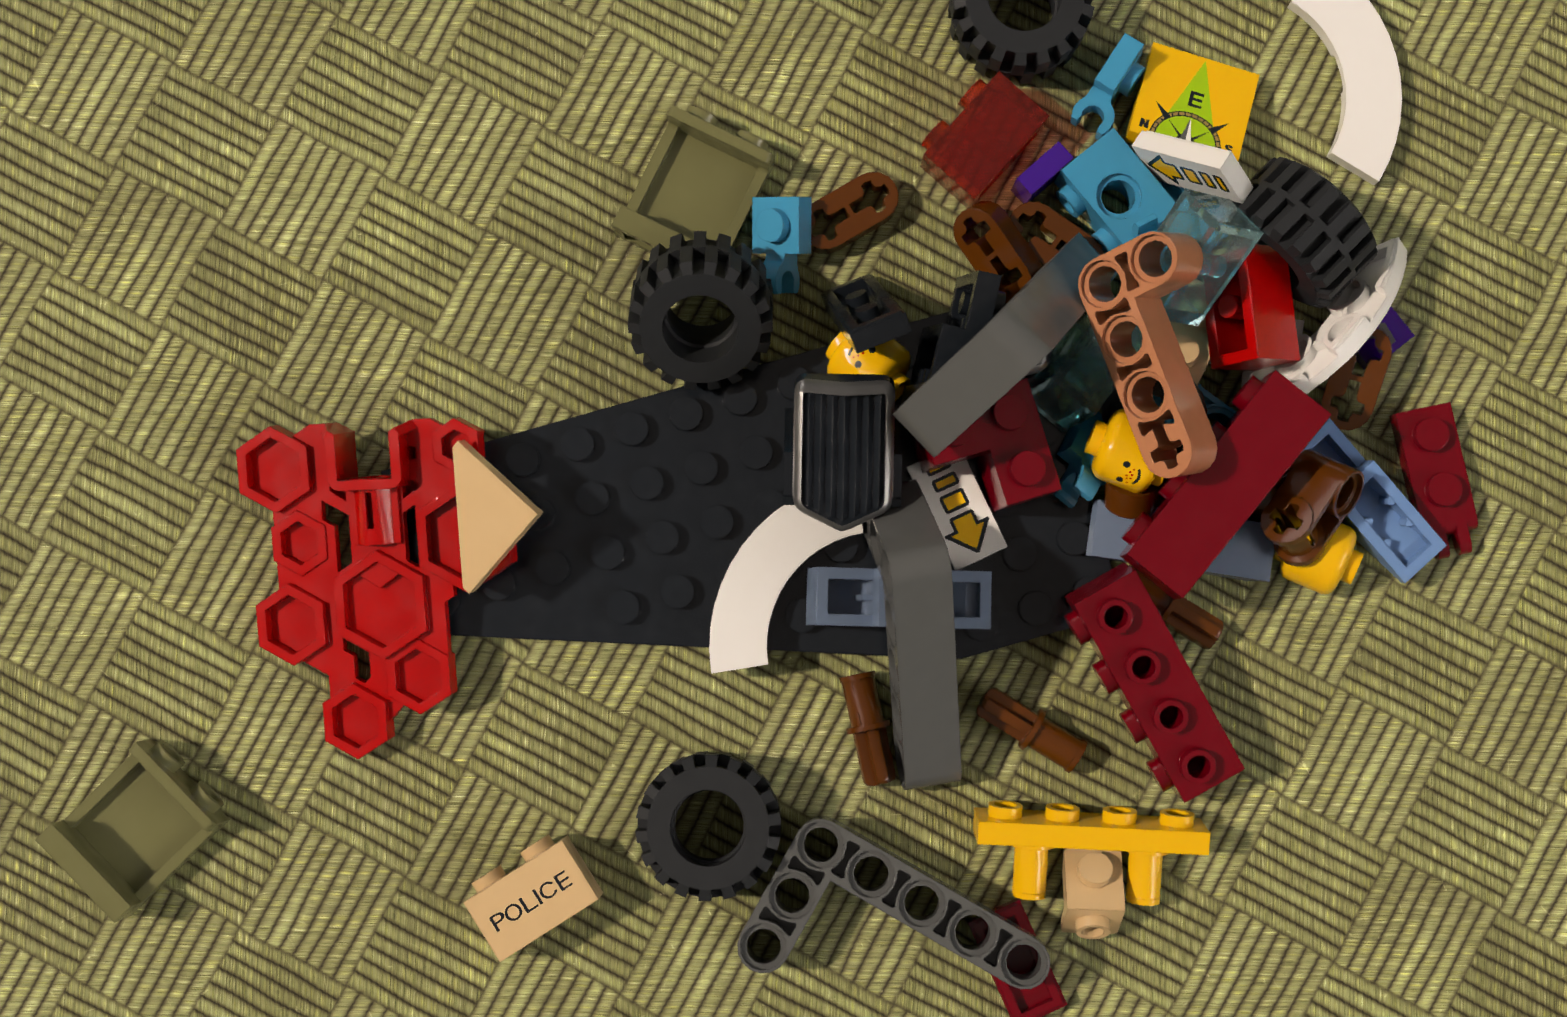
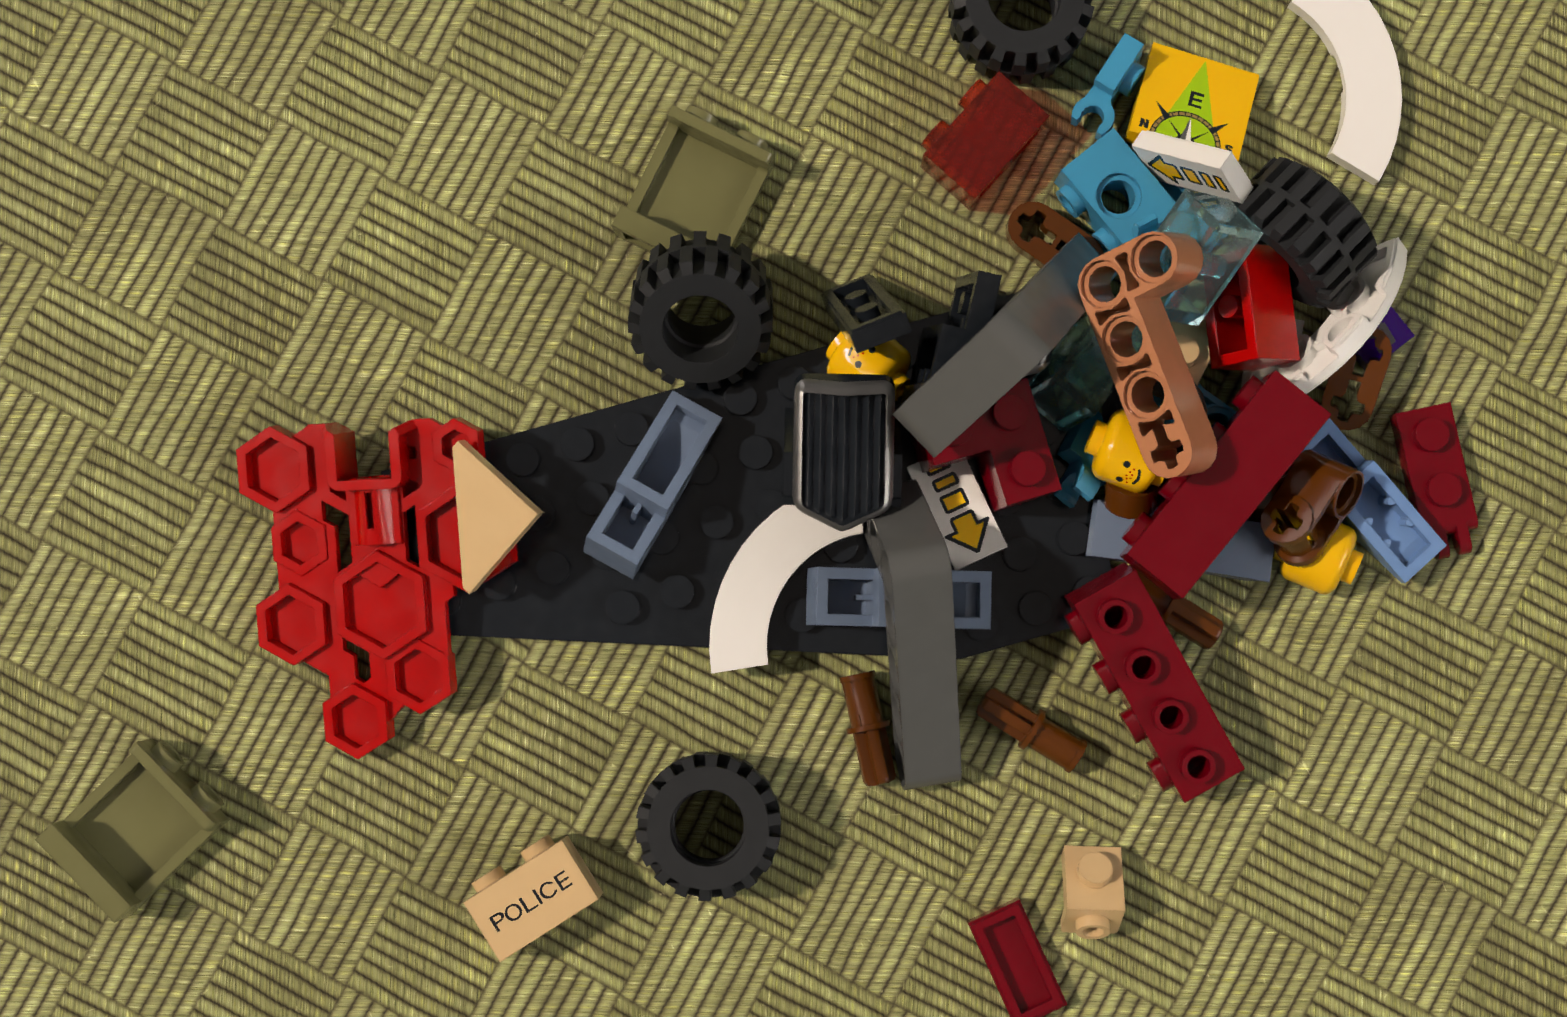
dark grey beam [737,816,1050,989] -> none
dark azure plate [752,197,812,294] -> none
reddish brown beam [811,172,899,254] -> none
reddish brown beam [953,201,1042,303] -> none
yellow plate [973,800,1211,906] -> none
dark purple tile [1011,141,1074,204] -> none
none -> sand blue slope [583,390,722,579]

